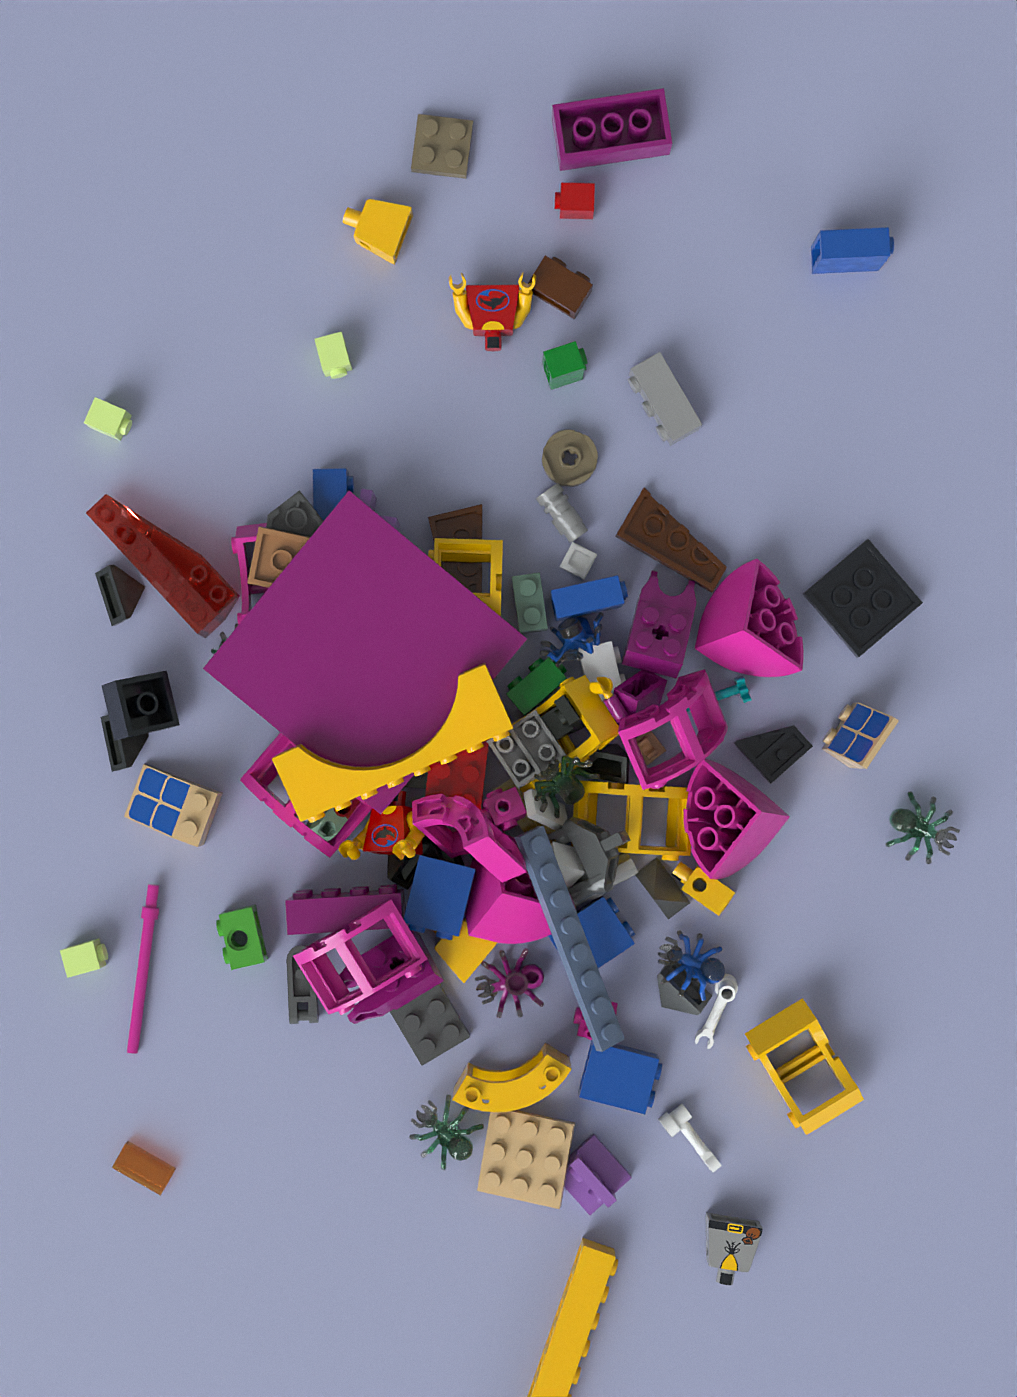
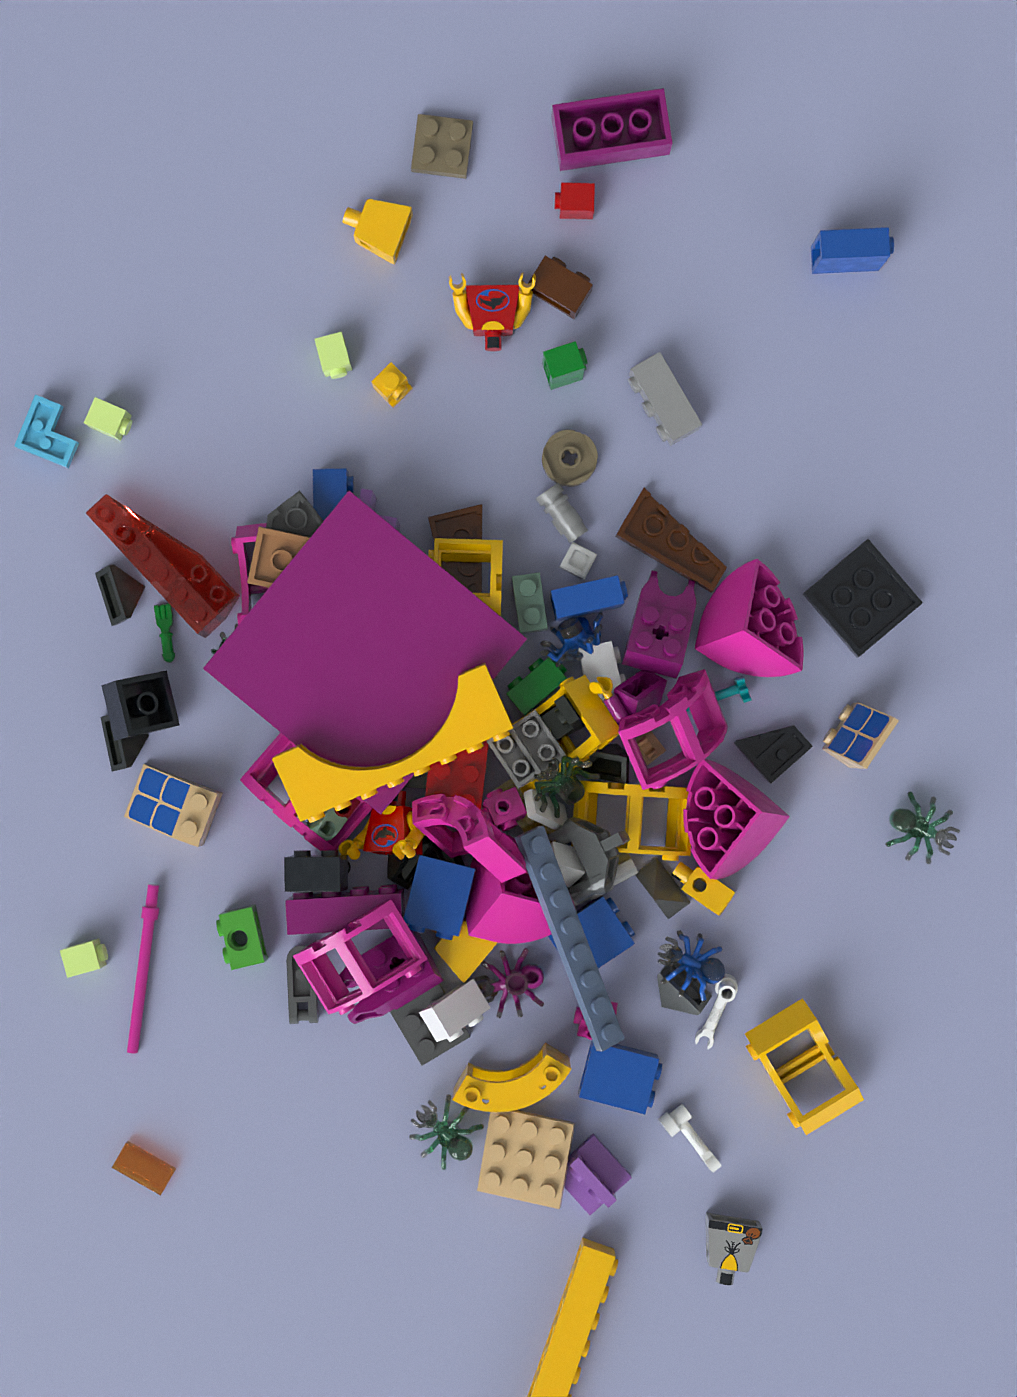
none -> medium azure plate [14,395,79,469]
none -> green piece [154,603,175,663]
none -> black brick [284,850,351,892]
none -> yellow brick [371,362,413,408]
none -> white brick [419,979,491,1042]

